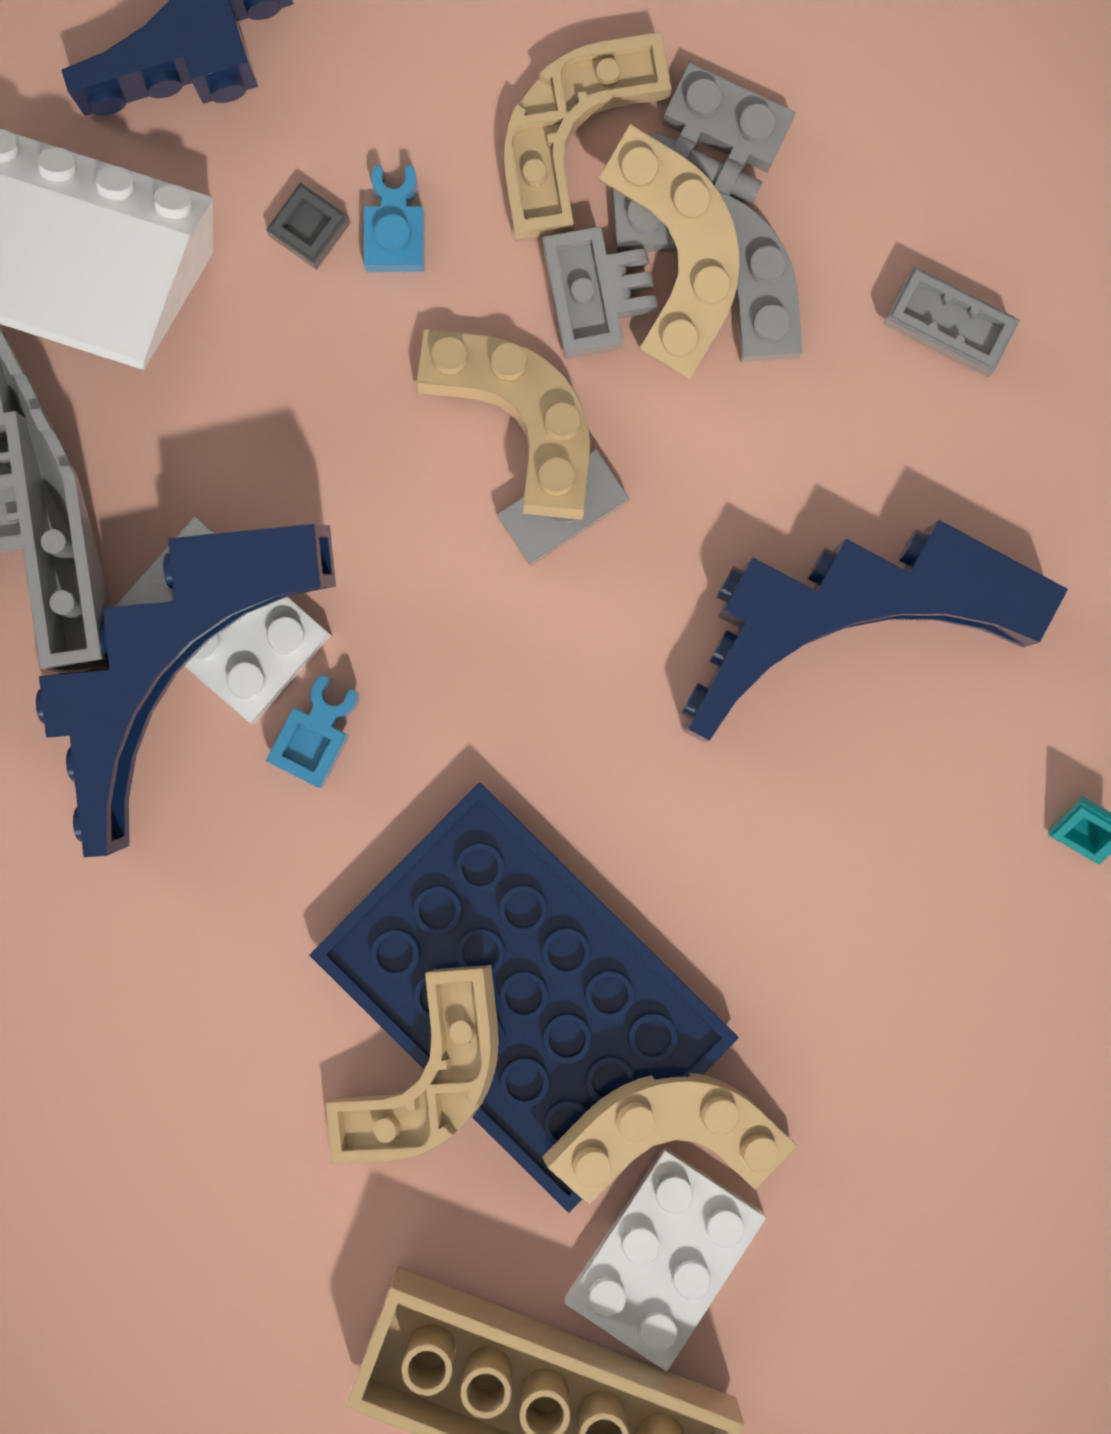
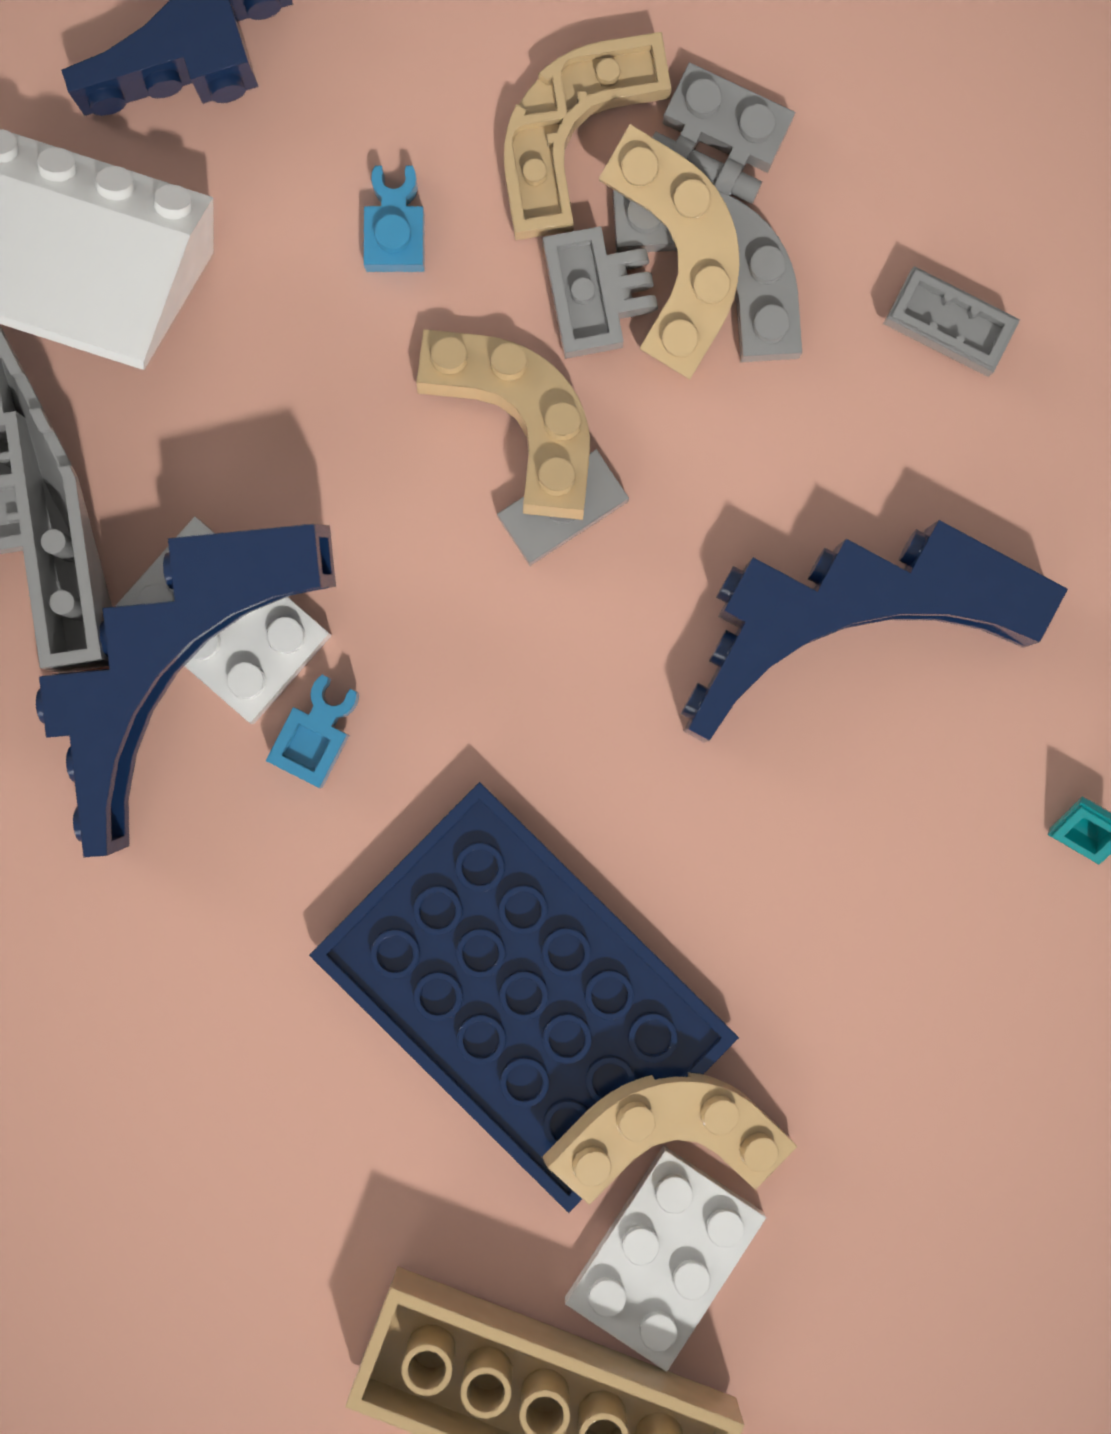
dark grey tile [266,183,350,270] -> none
tan plate [325,965,499,1164] -> none

